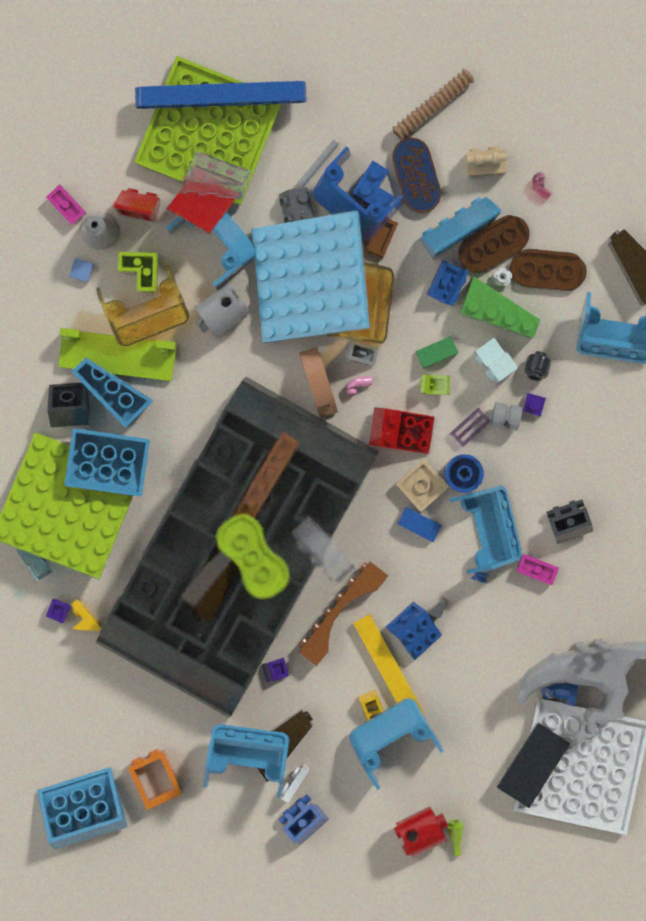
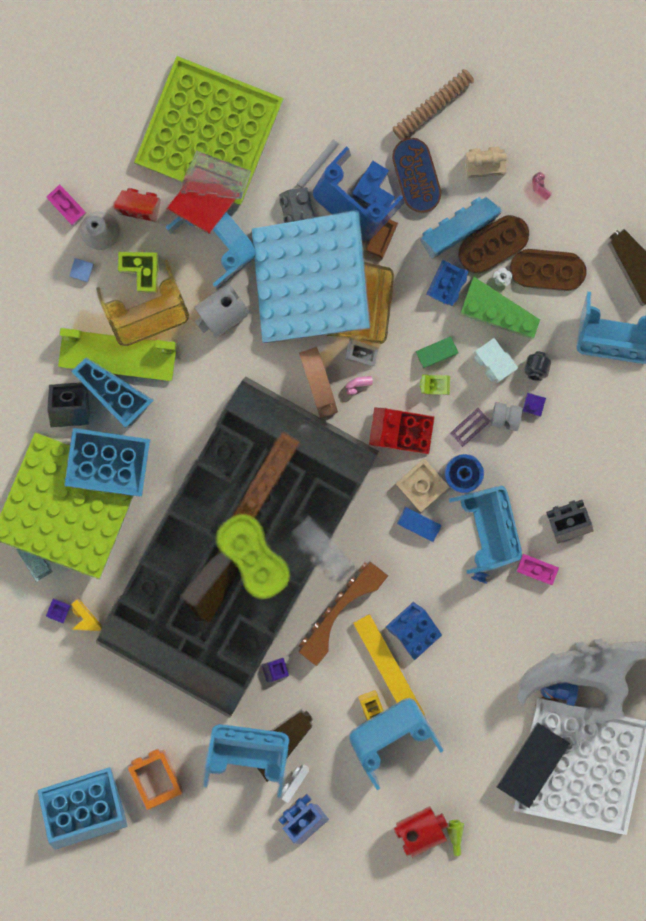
blue beam [135,81,307,109] -> none
dark grey slope [426,598,447,618] -> none

